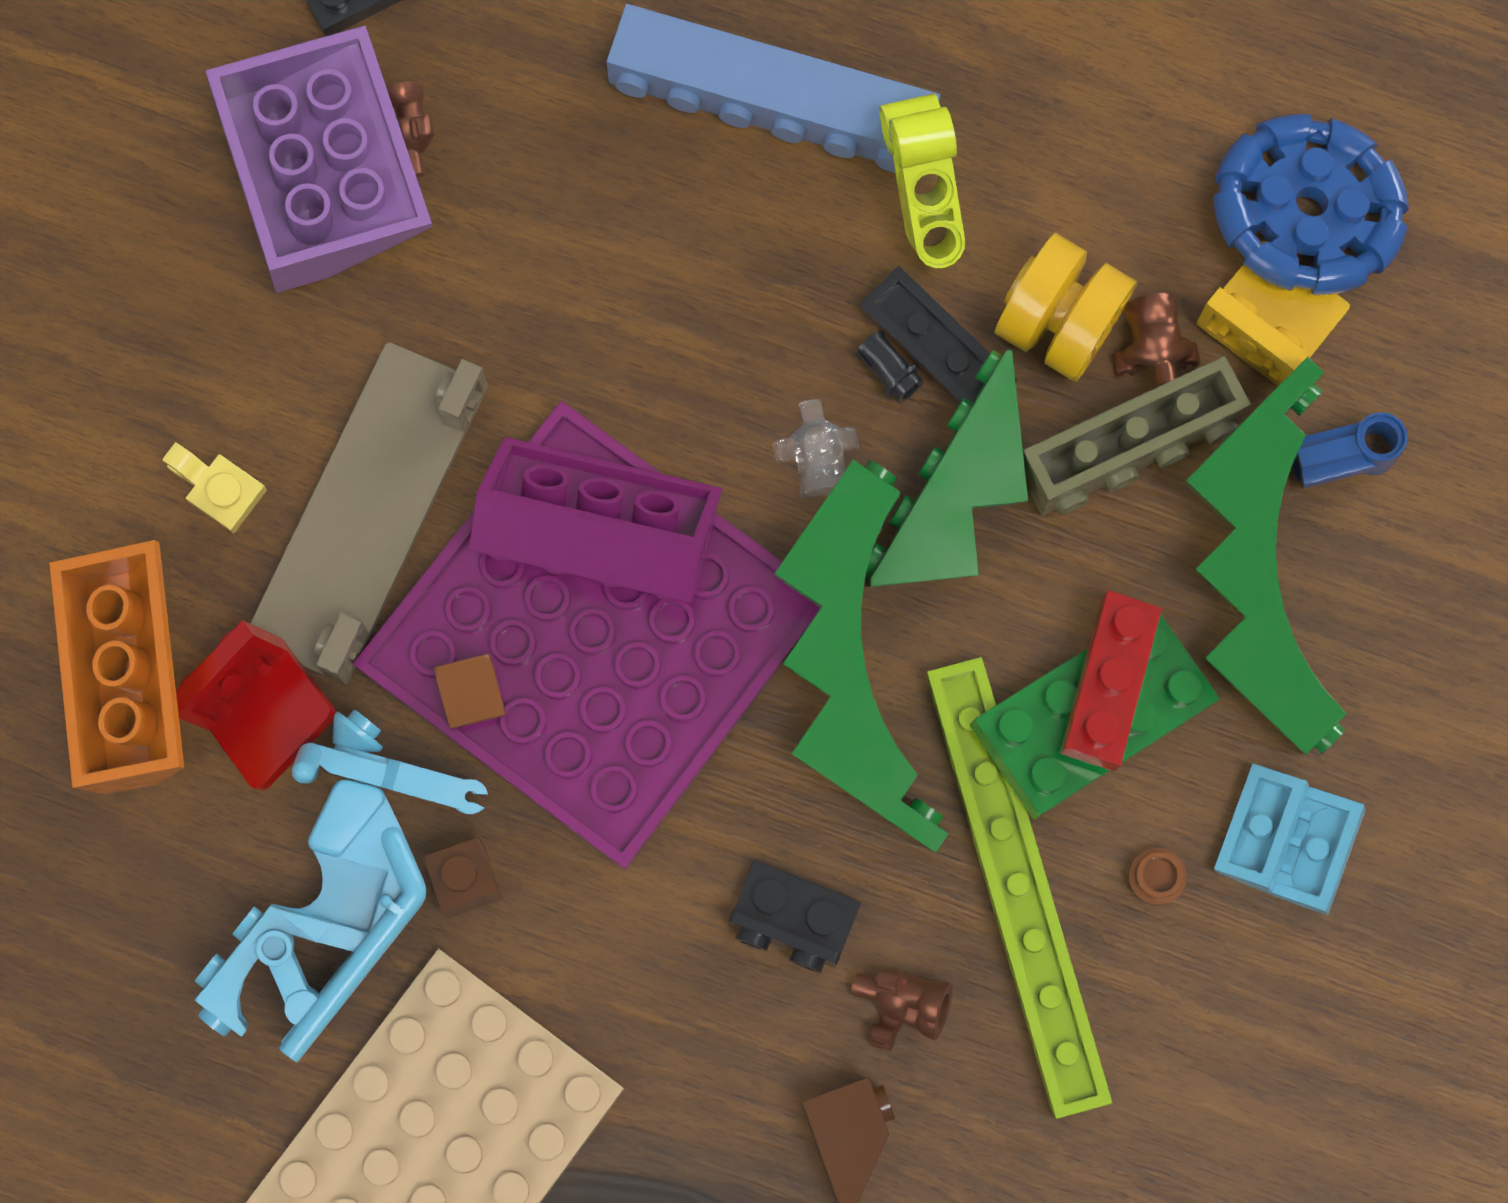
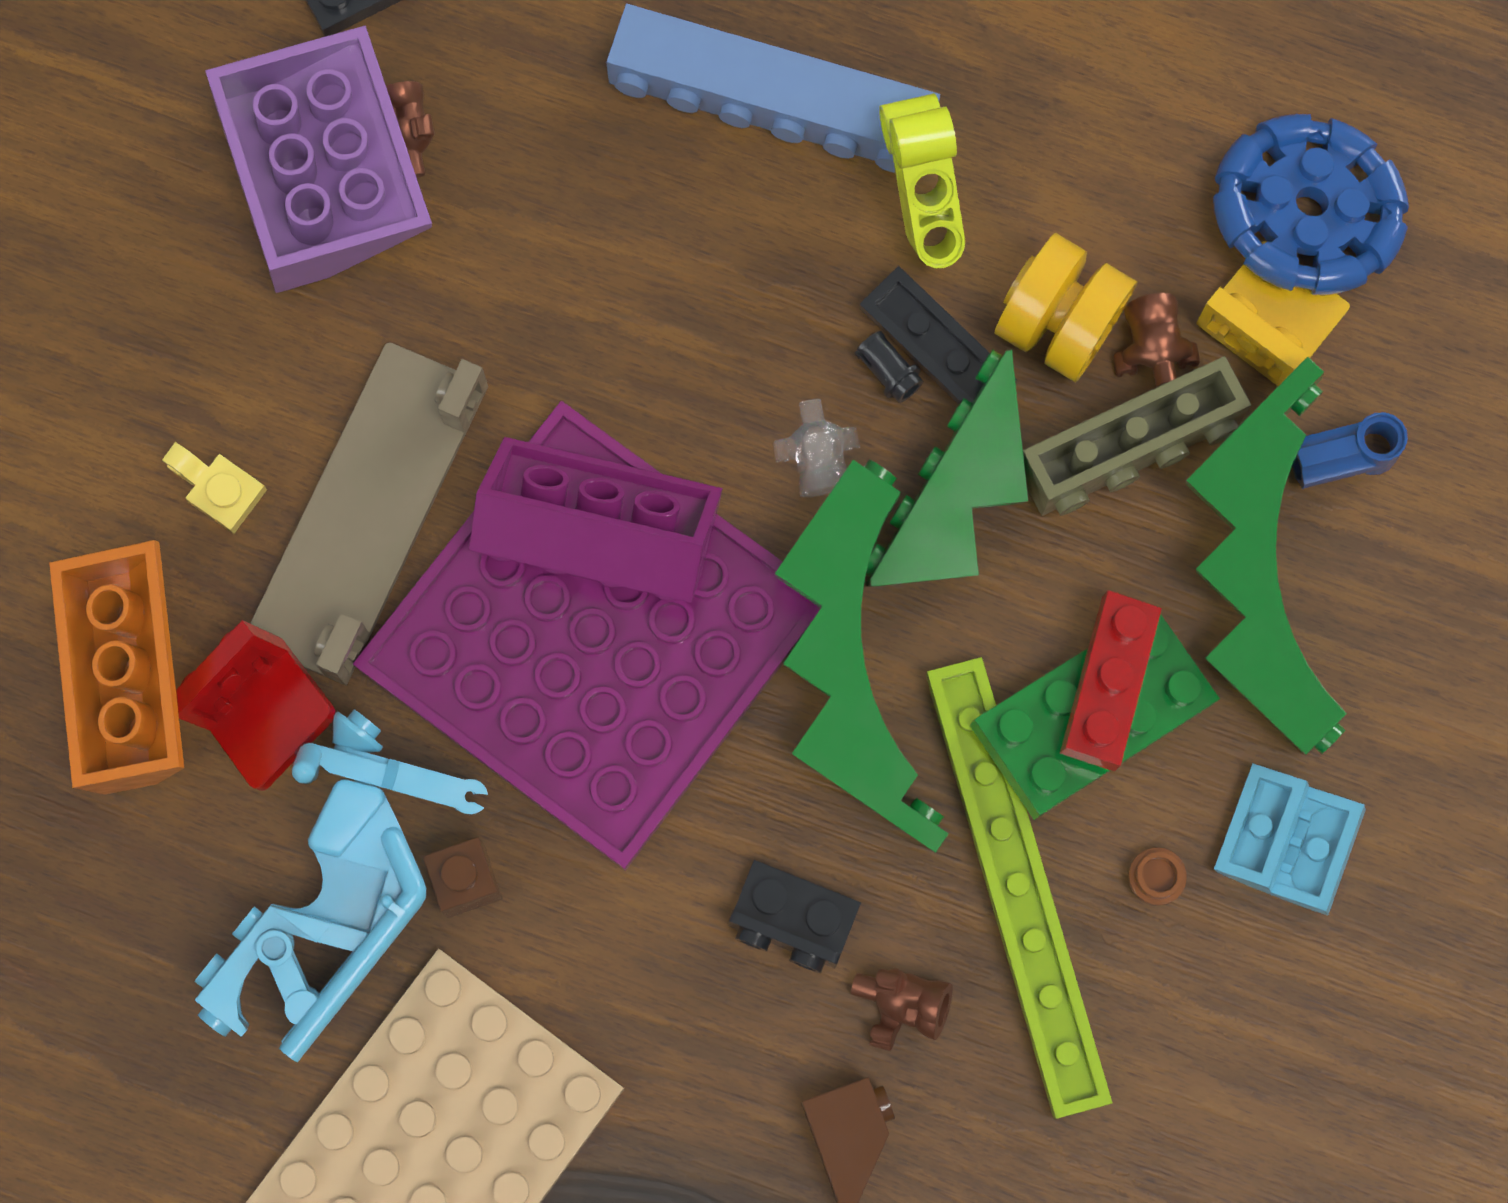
dark orange slope [434,654,506,730] -> none

